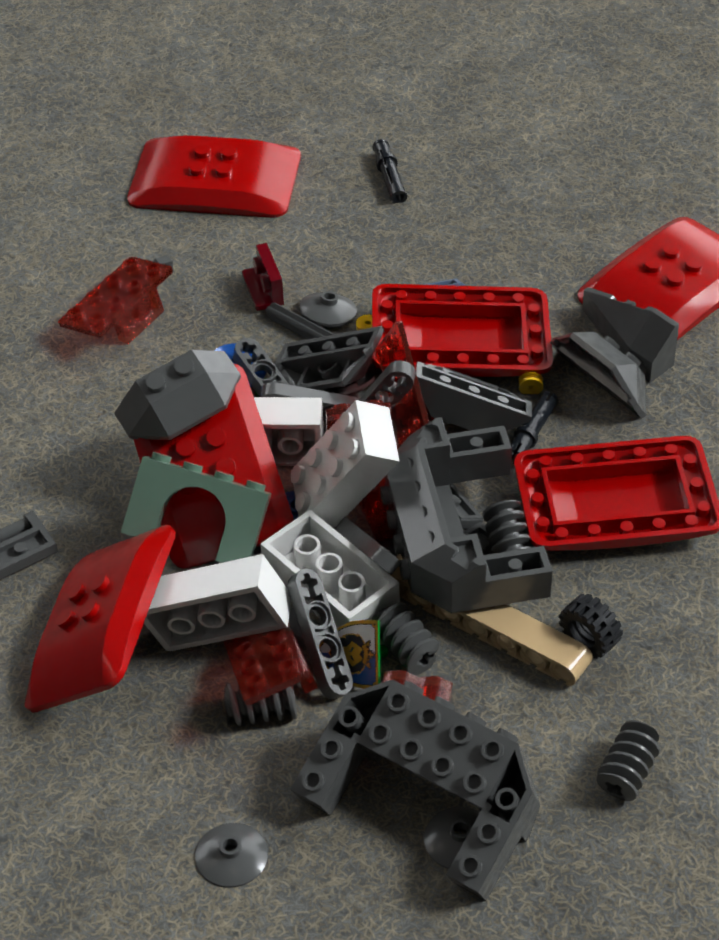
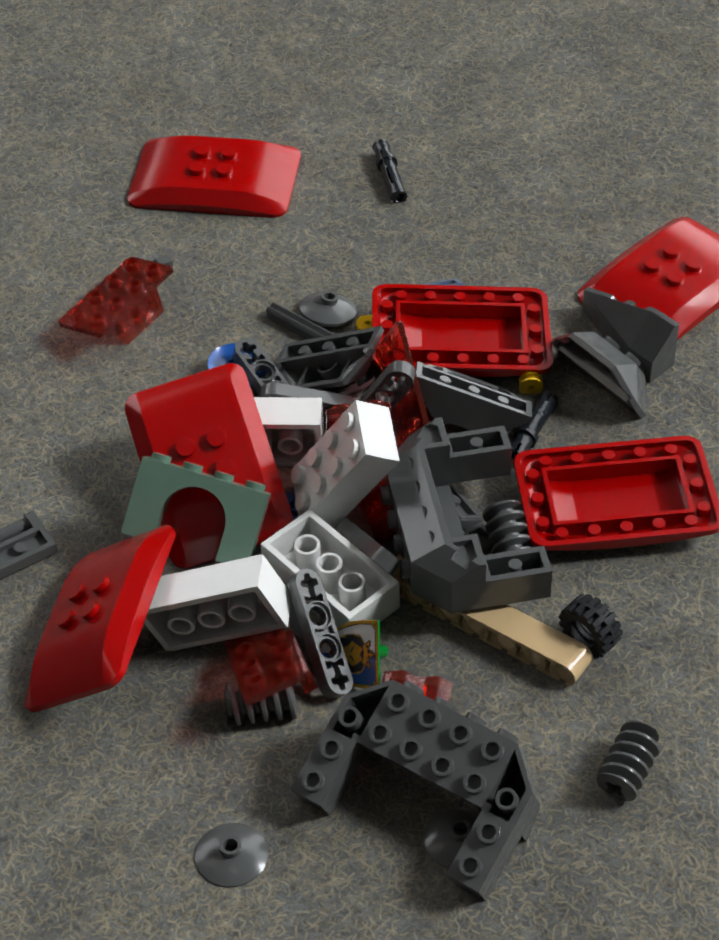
dark grey wedge [114,350,241,440] -> none
dark red bracket [242,243,284,311] -> none
dark grey piece [372,602,439,676] -> none

